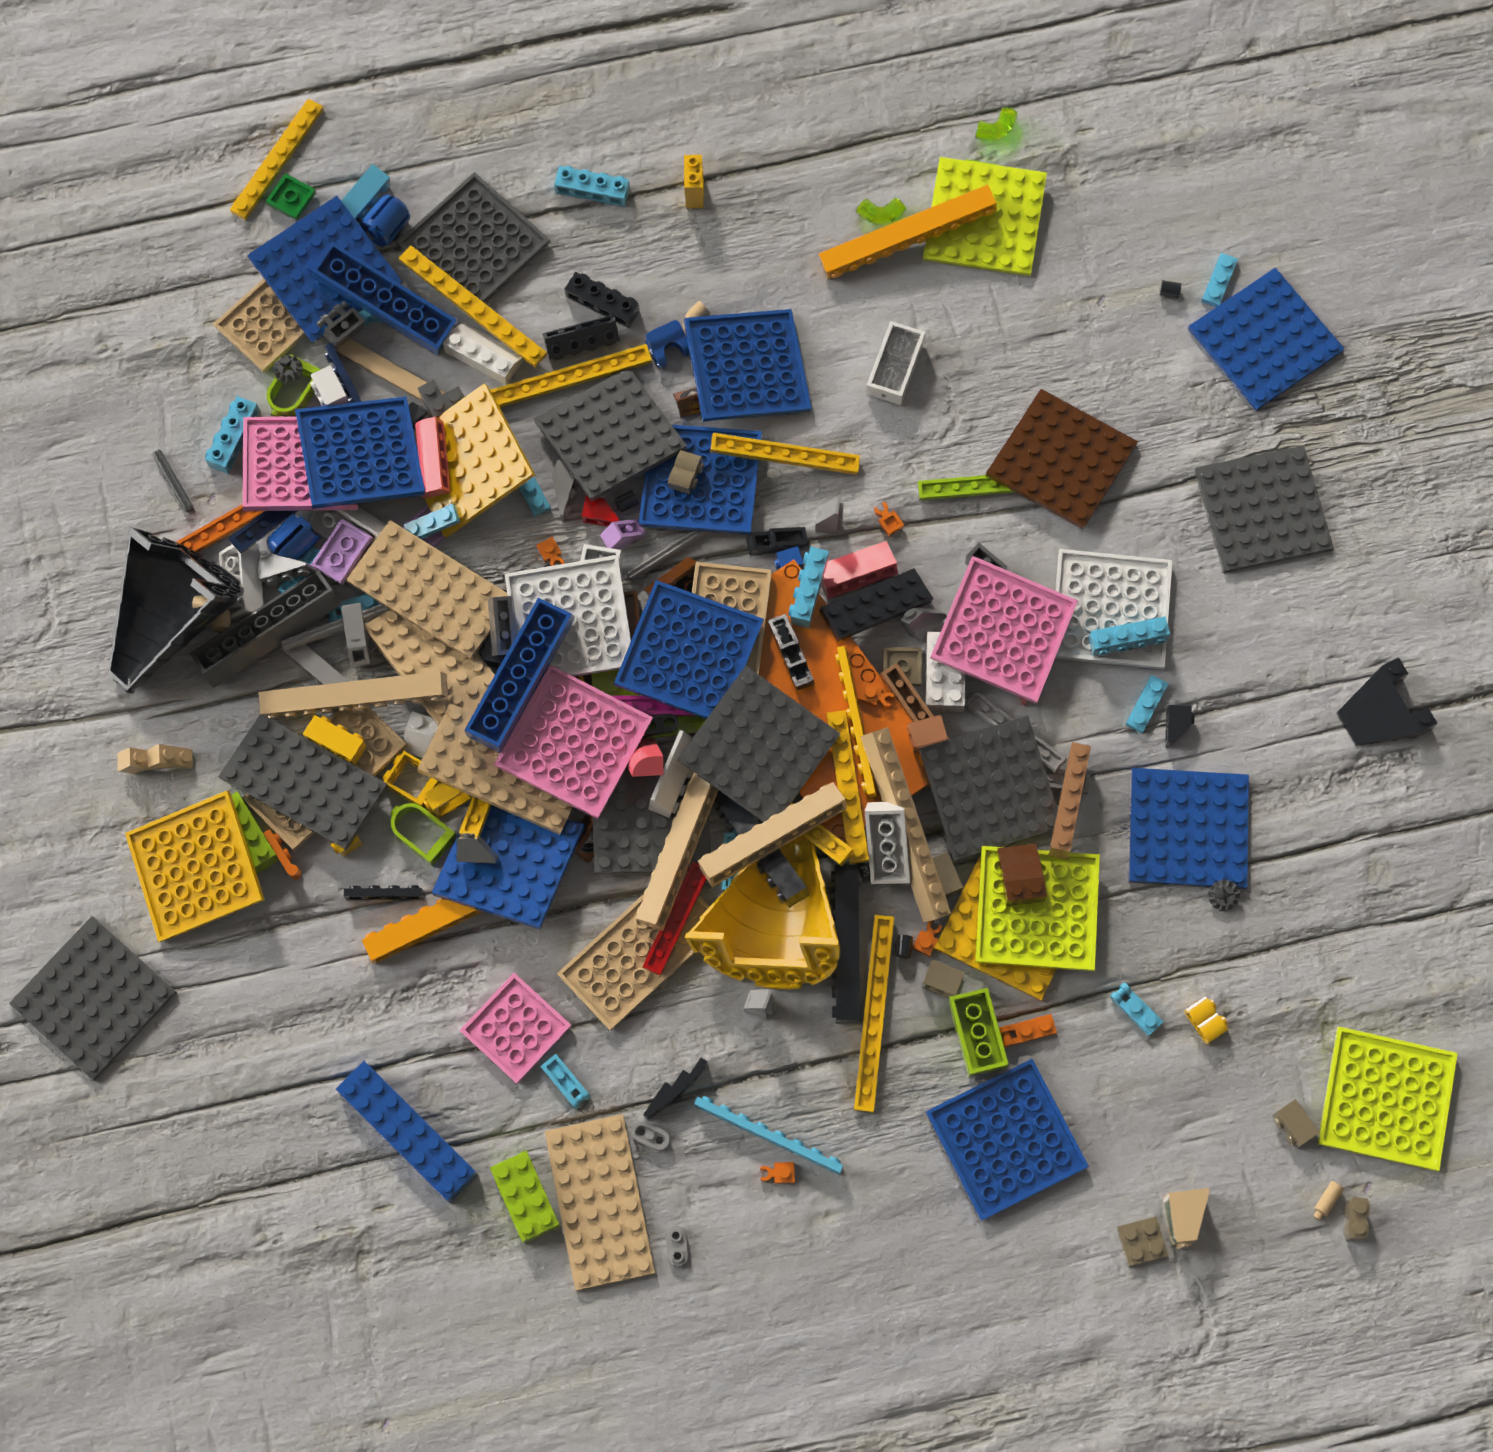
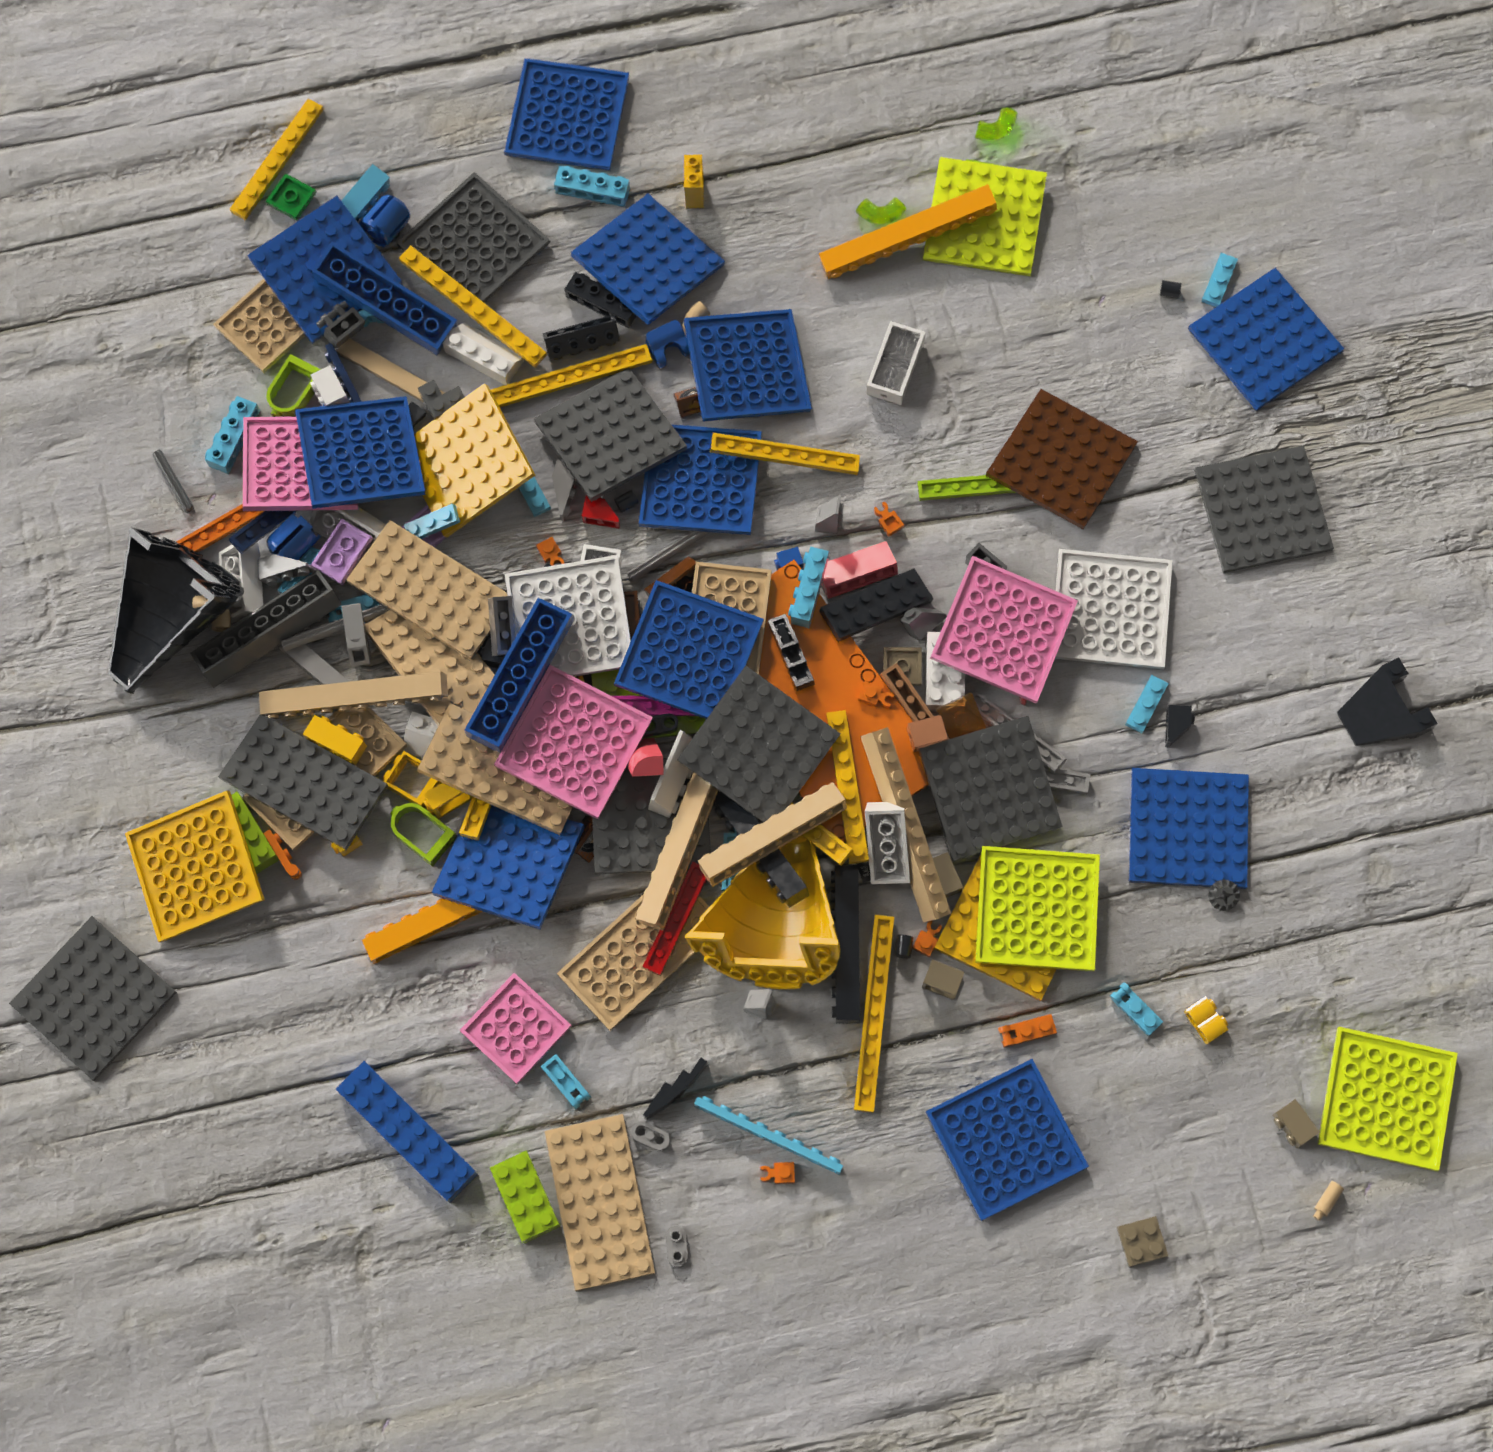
tan arch [117,744,193,774] -> none
dark grey gear [273,354,303,383] -> none
black plate [344,885,424,900] -> none
coral brick [415,417,451,499] -> none
dark grey slope [457,833,499,863] -> none
lavender slope [600,519,646,549] -> none
dark tan brick [668,450,704,494] -> none
black slope [746,527,809,555] -> none
yellow plate [835,646,878,799] -> none
lime brick [948,988,1009,1078] -> none
reddish brown slope [997,844,1047,906] -> none
medium nougat brick [1048,742,1091,860] -> none
medium azure brick [1088,616,1170,656] -> none
tan slope [1163,1188,1210,1249] -> none
dark tan brick [1344,1197,1370,1242] -> none
none -> blue plate [504,58,630,171]
none -> blue plate [571,194,725,325]
none -> clear orange tile [936,693,986,739]

